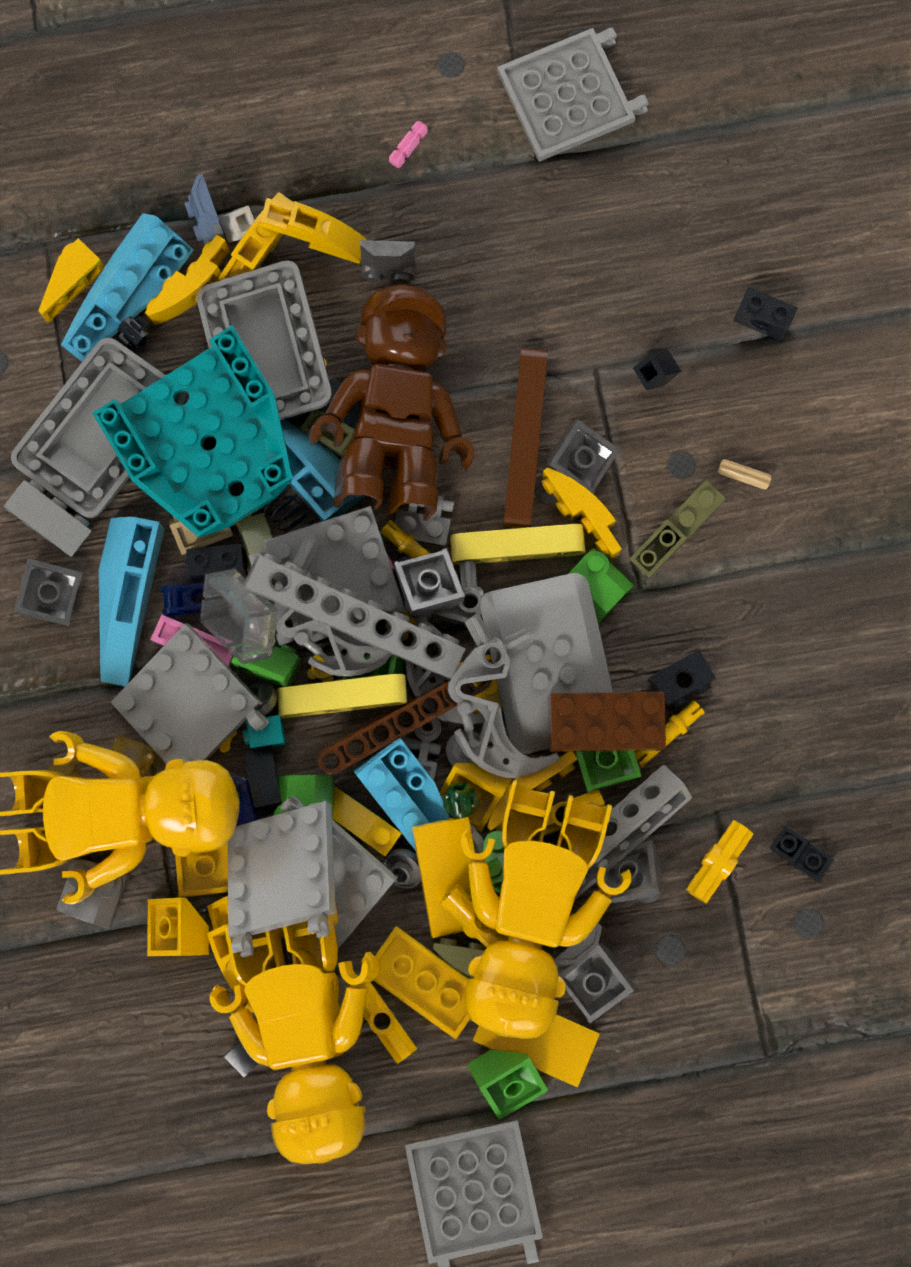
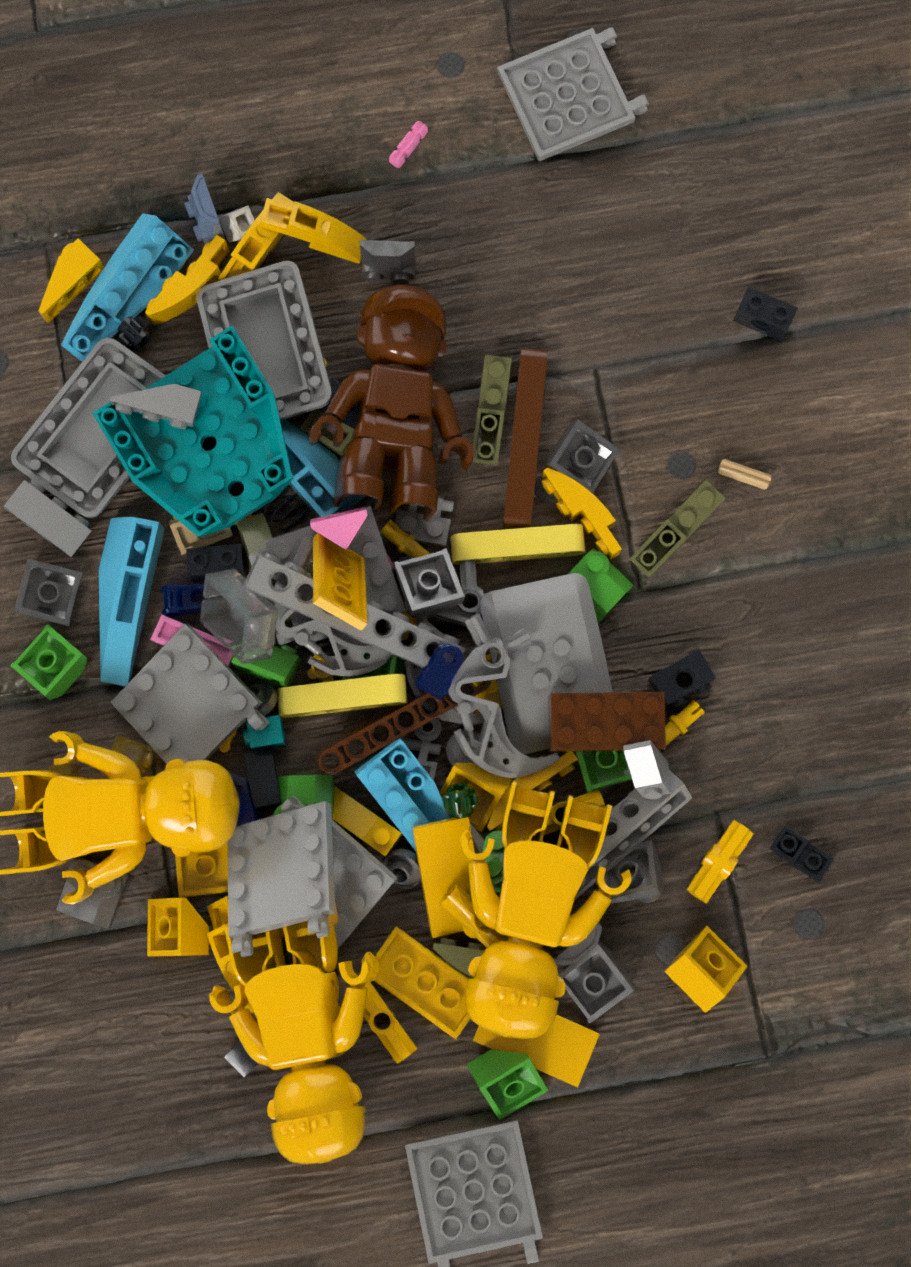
black brick [633,349,682,390] -> none
none -> bright green slope [10,624,87,700]
none -> light grey slope [110,384,202,430]
none -> bright pink slope [310,507,368,550]
none -> yellow tile [313,533,367,631]
none -> clear blue piece [415,644,463,700]
none -> olive slope [473,355,512,466]
none -> slope [623,740,671,800]
none -> yellow slope [664,926,748,1013]

